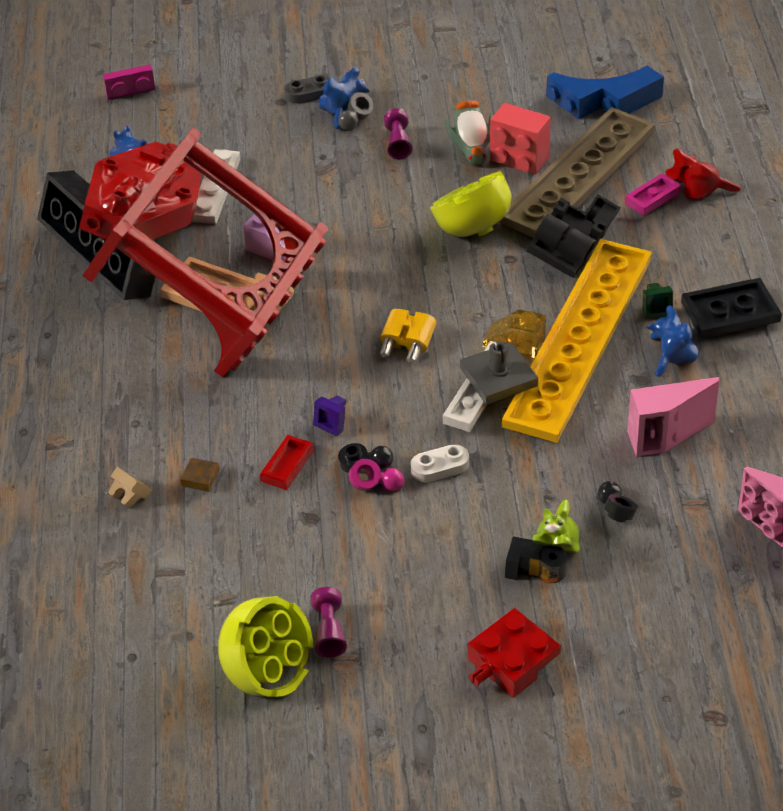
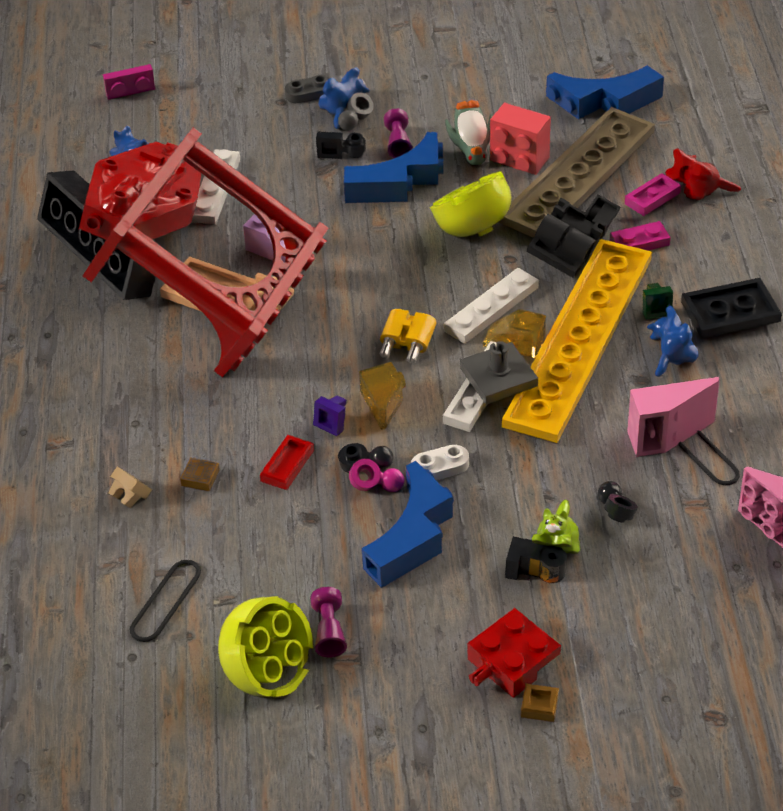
none -> black piece [130,560,201,642]
none -> black plate [316,131,366,159]
none -> blue arch [344,132,444,203]
none -> clear yellow slope [359,362,406,430]
none -> blue arch [362,460,454,588]
none -> white plate [444,268,539,344]
none -> pearl gold tile [521,684,559,722]
none -> dark pink plate [610,221,671,251]
none -> black piece [678,430,740,485]

